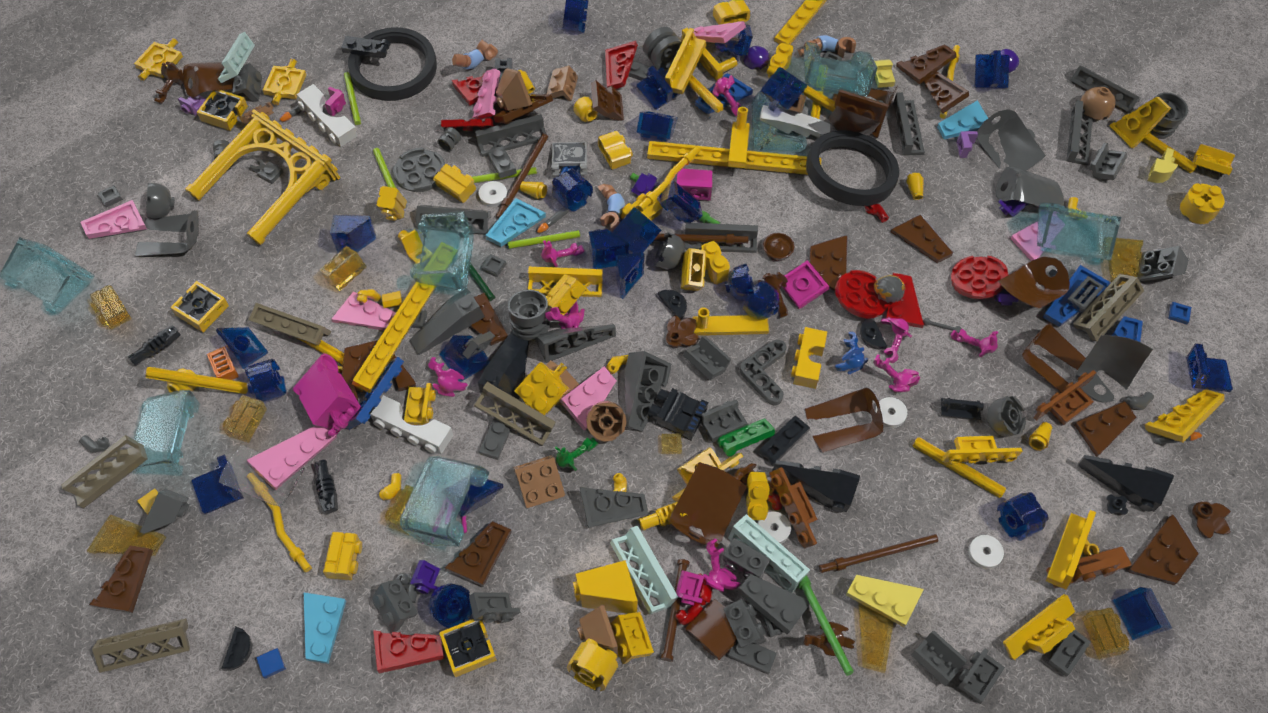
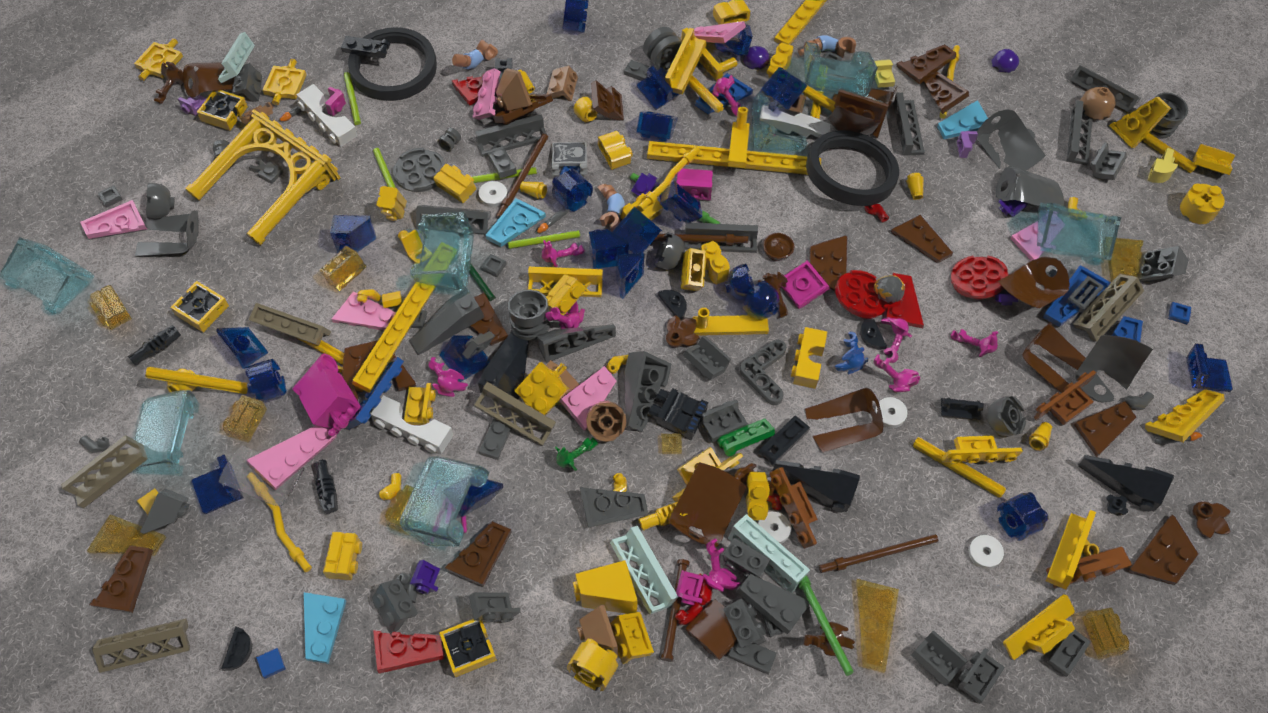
orange slope [207,346,239,380] -> none
clear blue cylinder [428,583,472,628] -> none
red wing [441,118,494,131] -> none
medium nougat bracket [513,455,565,508] -> none
red wing [605,41,638,89] -> none
light yellow wing [846,575,924,627] -> none
dark grey hinge [923,318,962,334] -> none
clear blue bracket [974,50,1009,89] -> none
clear blue slope [1112,587,1172,641] -> none

